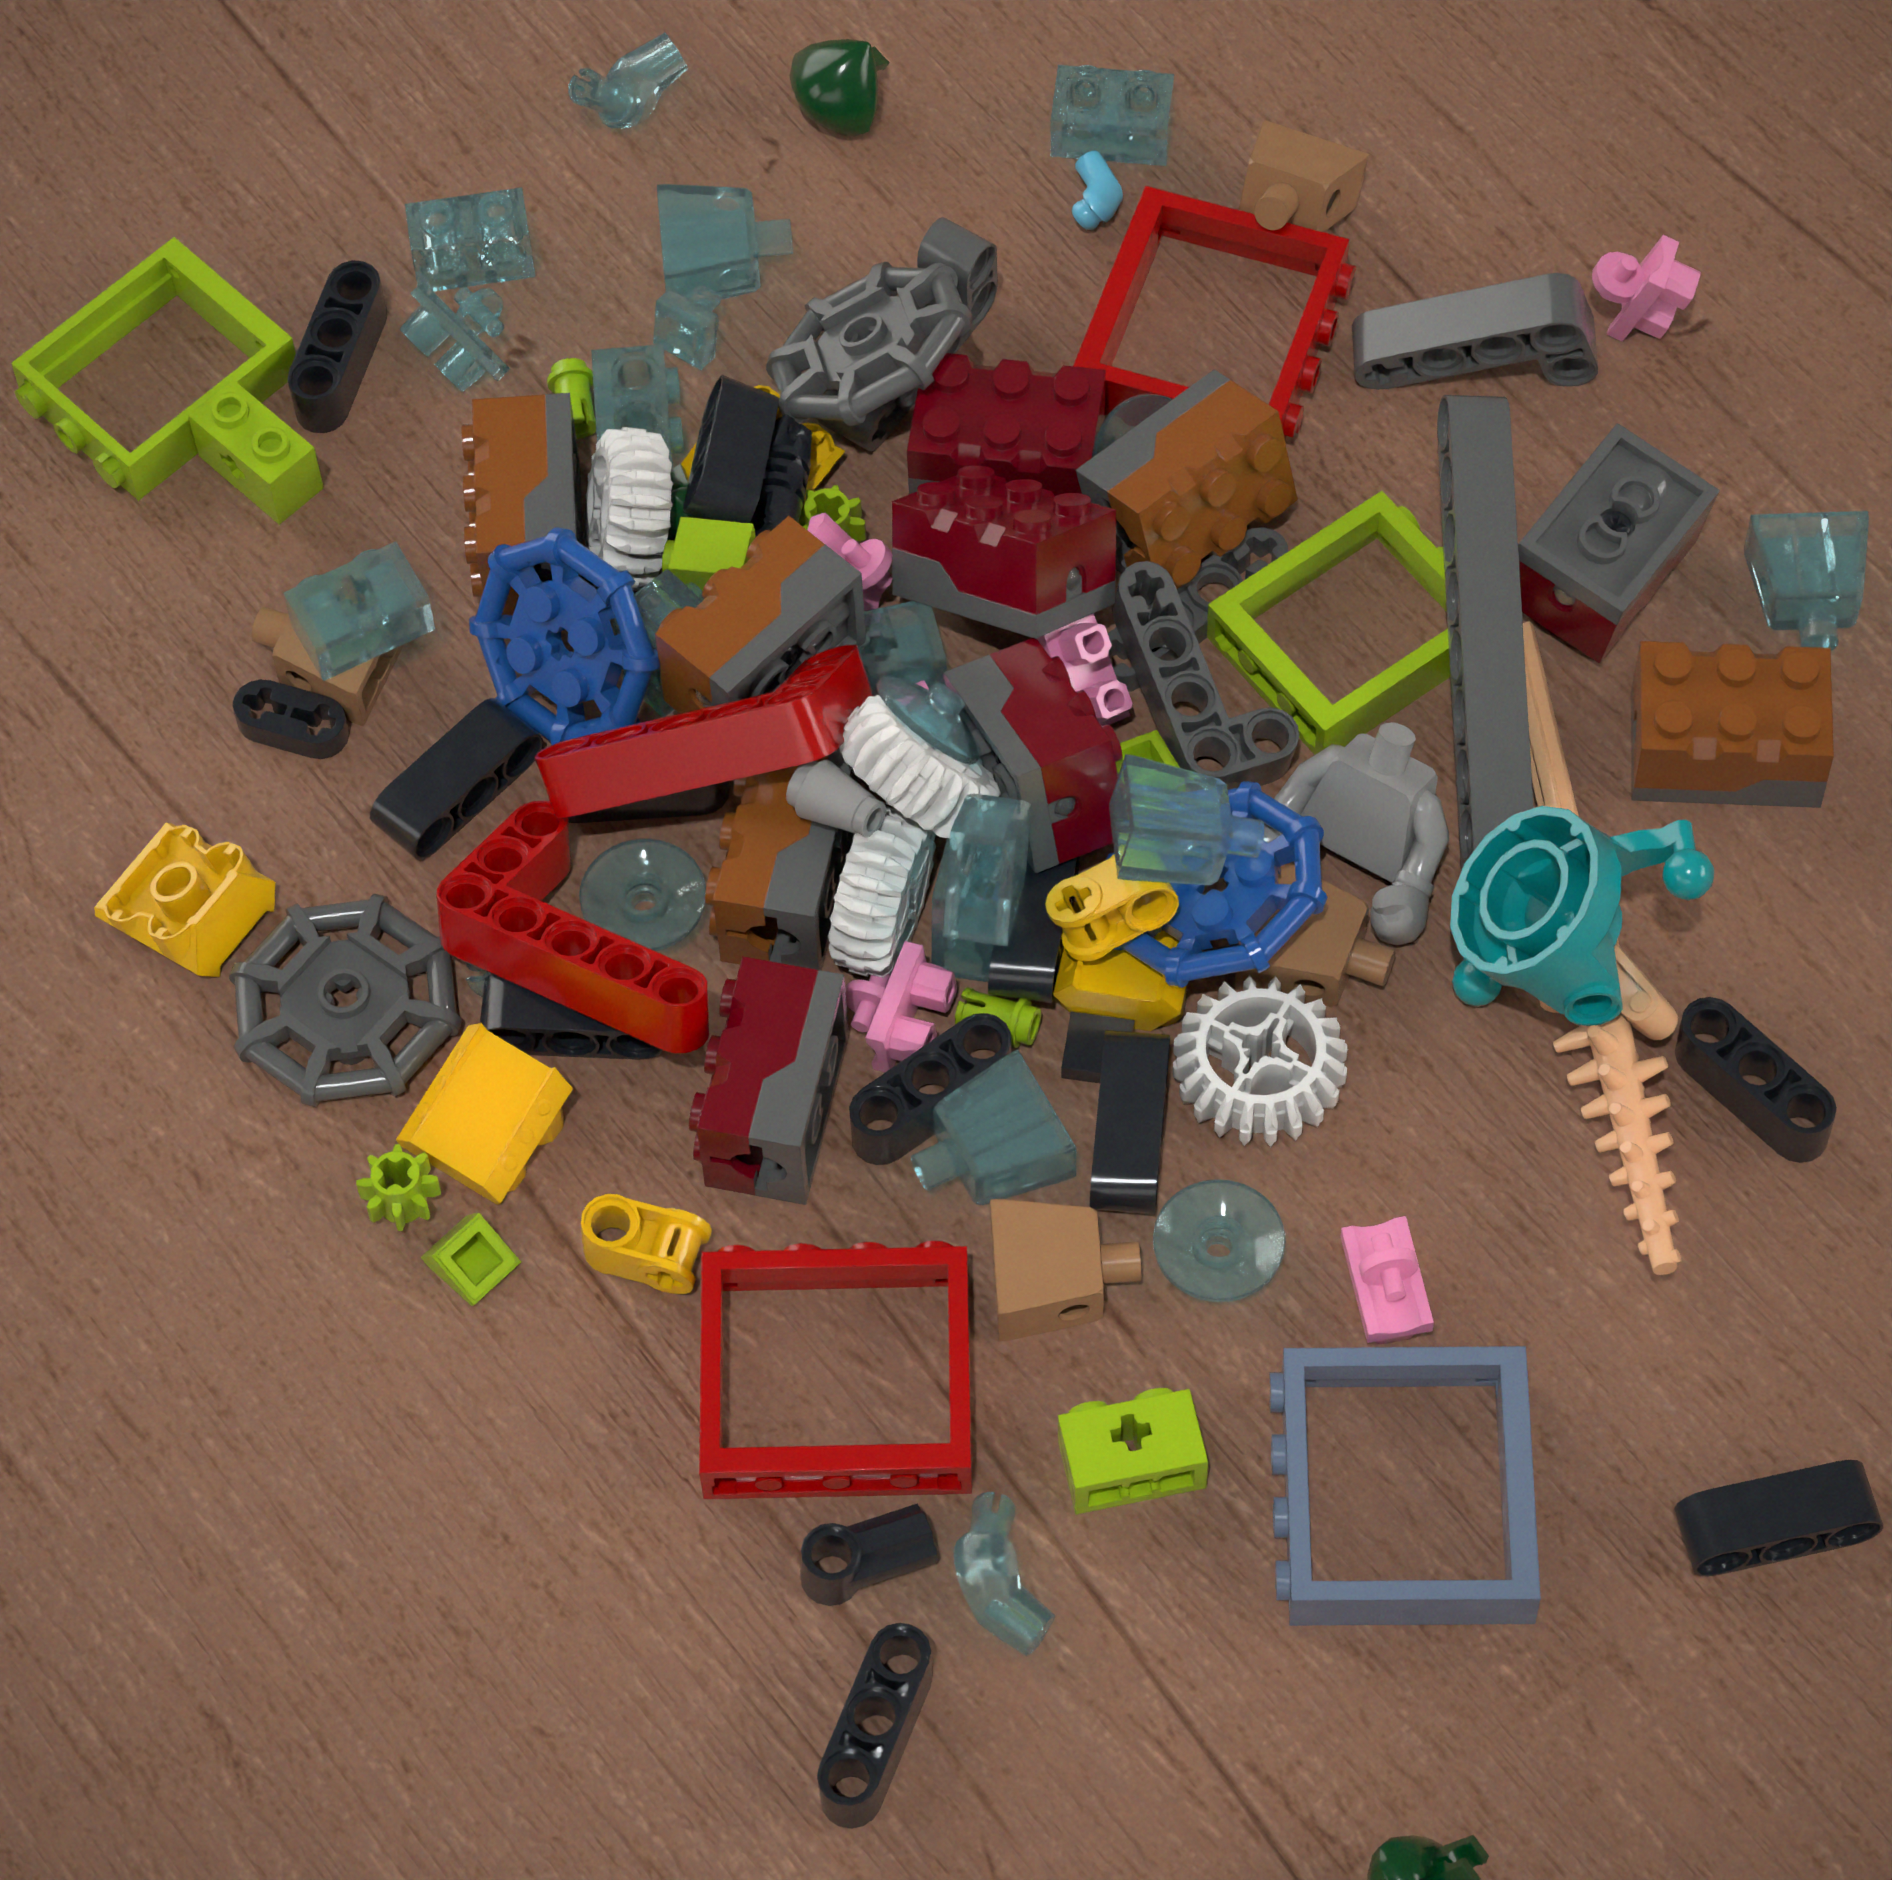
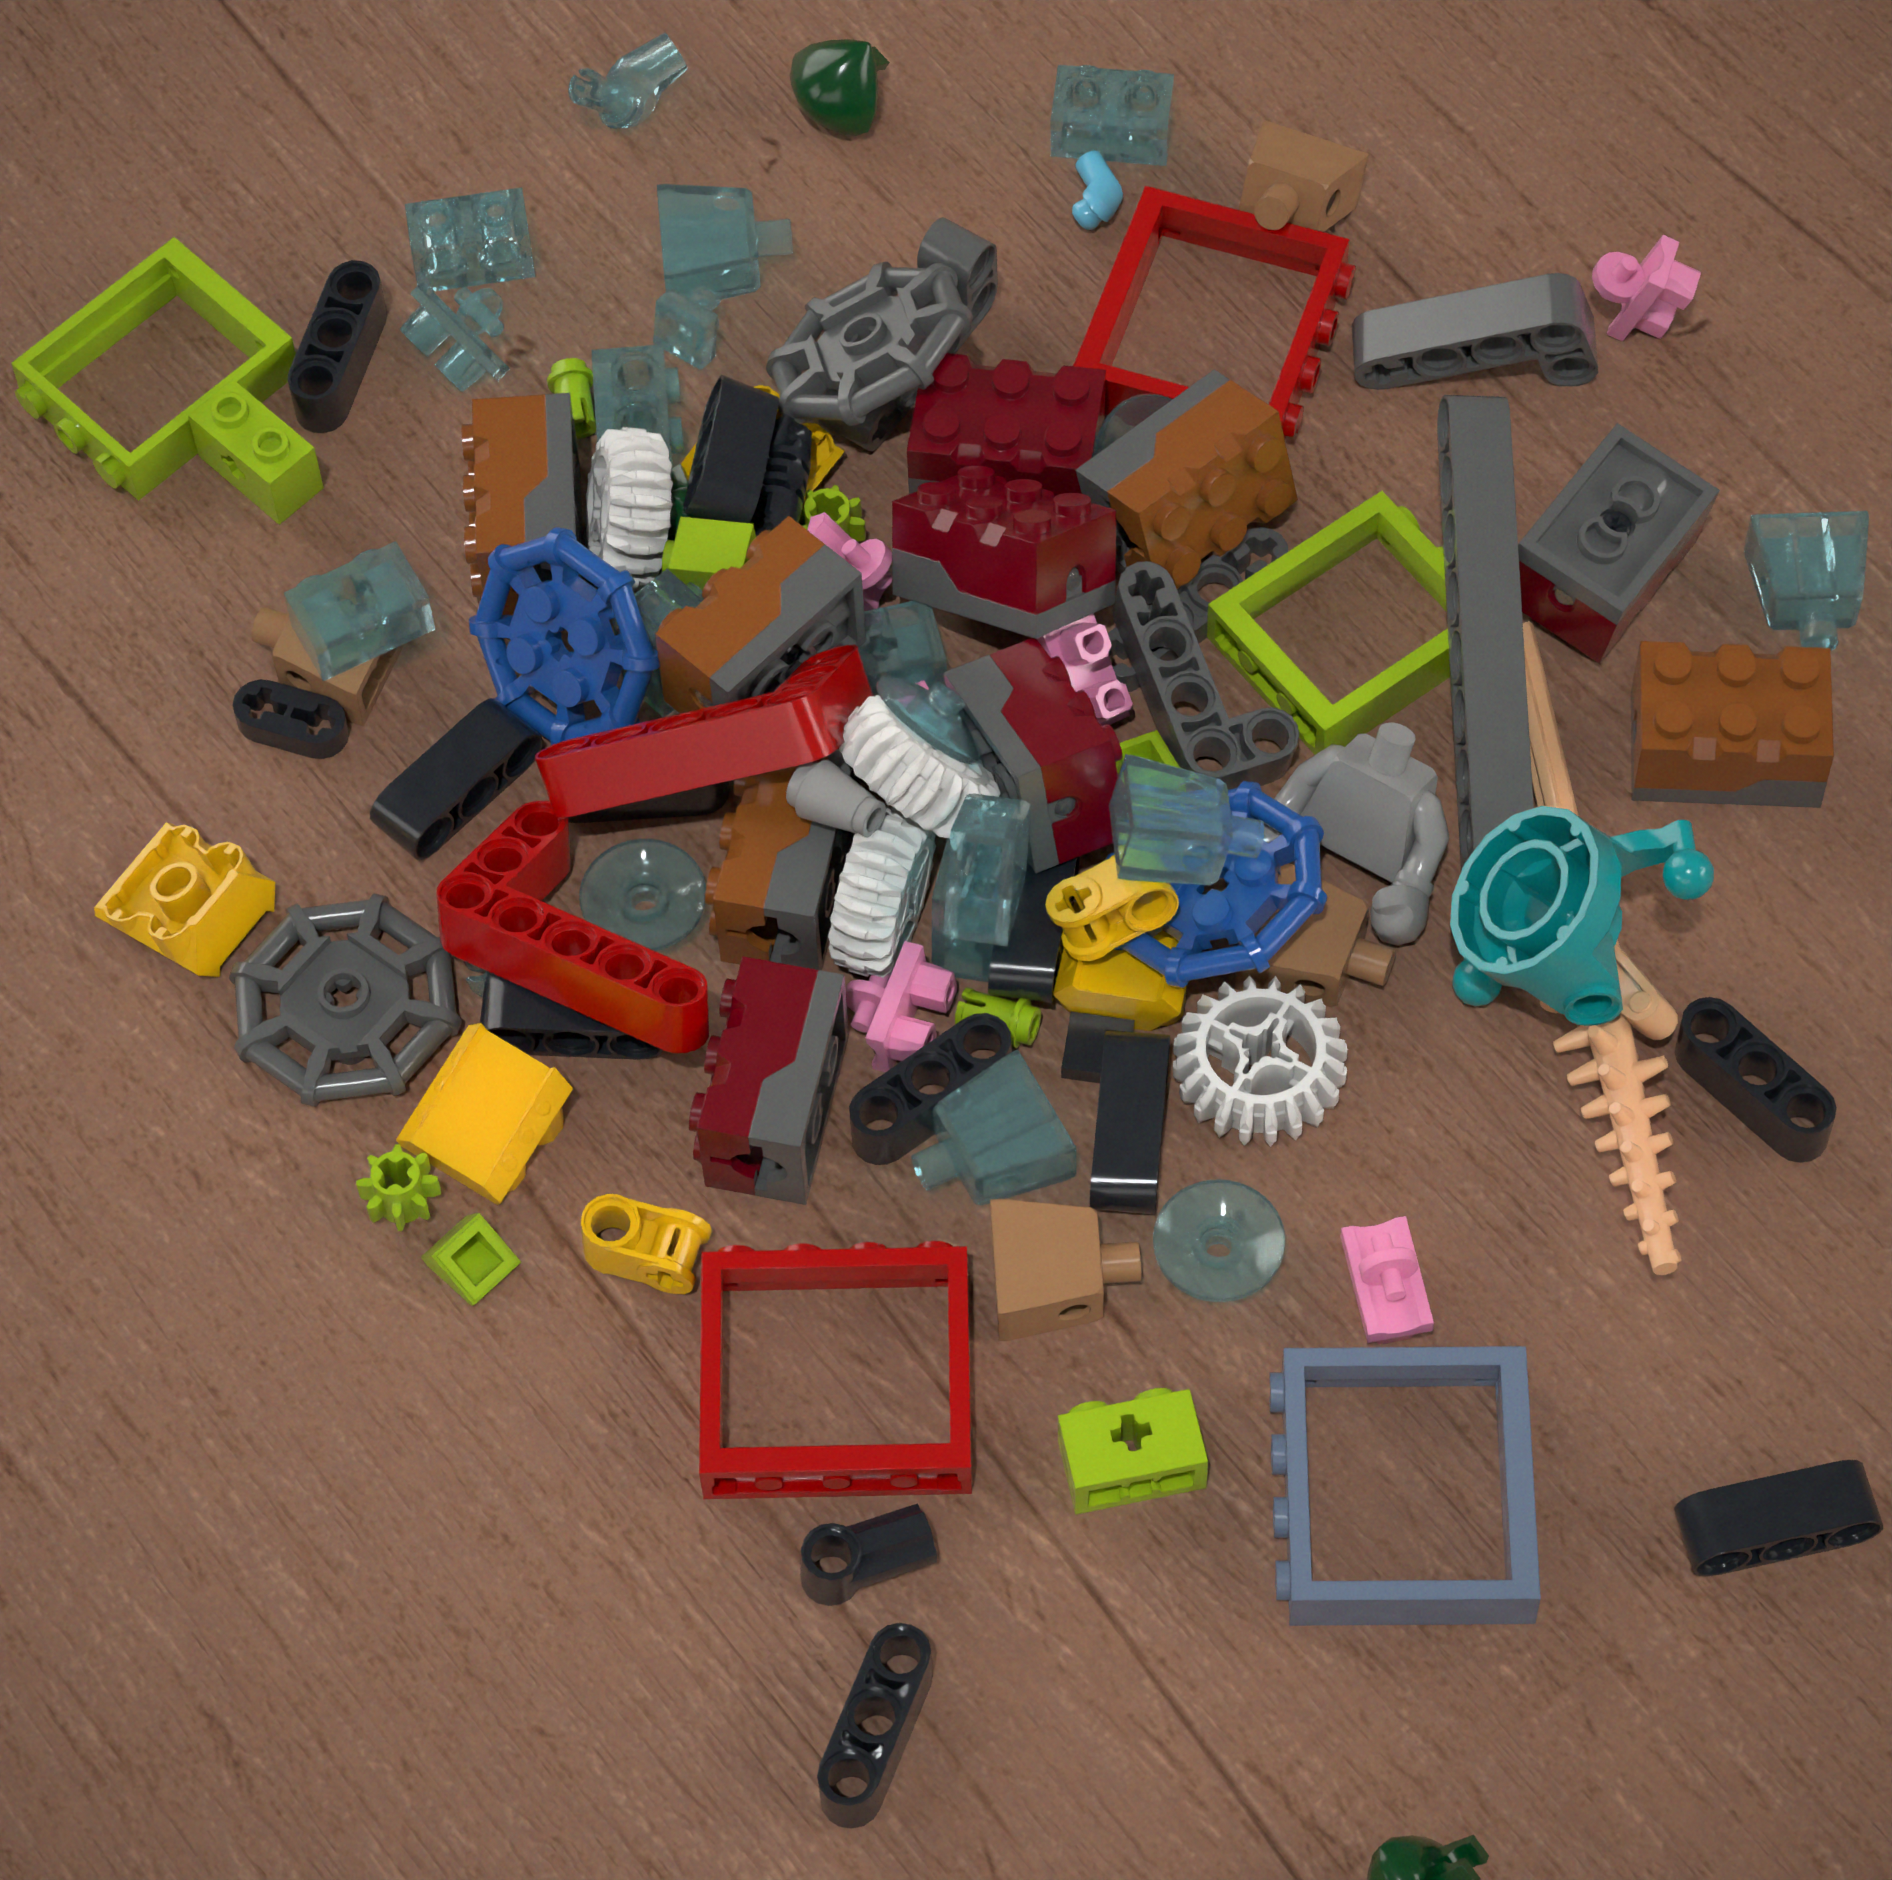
clear light blue arm [953,1492,1055,1657] -> none

